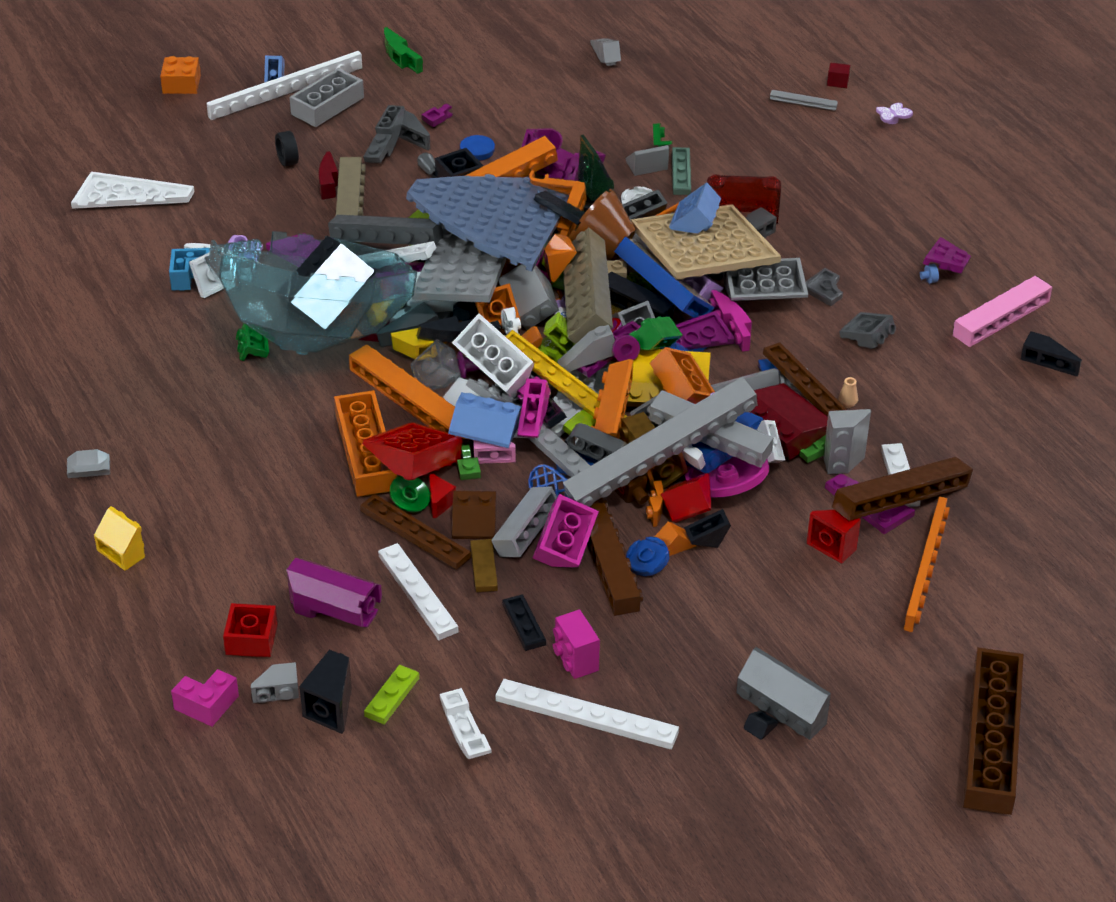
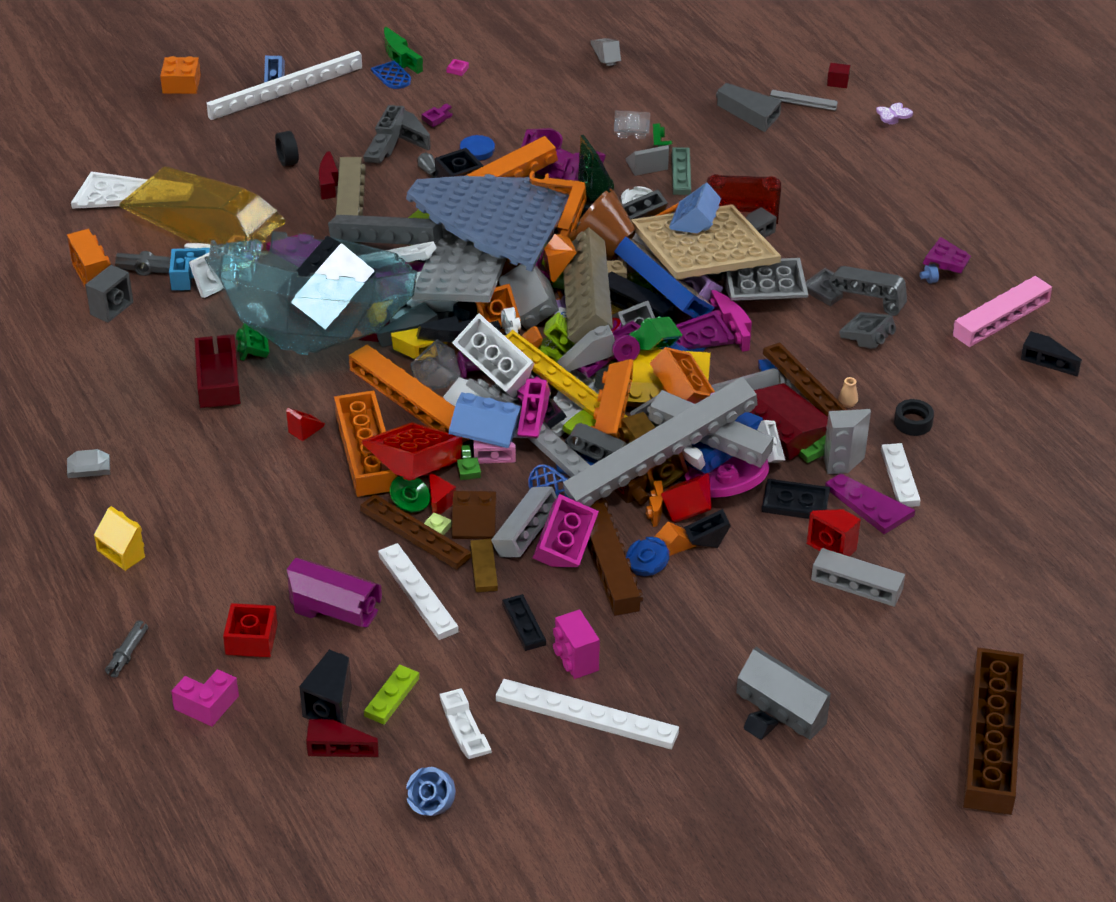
light grey slope [251,662,299,703] -> none
light grey brick [289,68,364,127] -> none
black tile [534,191,585,225] -> none
reddish brown brick [832,457,973,521] -> none
orange plate [904,496,950,632] -> none
none -> orange brick [67,228,111,288]
none -> dark grey brick [85,265,134,323]
none -> dark grey pin [105,620,148,677]
none -> dark grey piece [115,251,171,276]
none -> clear yellow windscreen [119,166,286,251]
none -> dark red piece [195,334,241,408]
none -> red slope [286,407,325,442]
none -> dark red slope [306,719,379,757]
none -> blue window [371,60,411,89]
none -> medium blue cylinder [406,767,456,816]
none -> yellowish green plate [424,513,452,535]
none -> dark pink tile [447,59,469,76]
none -> clear slope [614,110,651,139]
none -> dark grey slope [716,83,782,132]
none -> black tile [762,479,830,519]
none -> light grey brick [811,548,905,607]
none -> dark grey beam [829,266,907,316]
none -> black tyre [894,399,934,436]

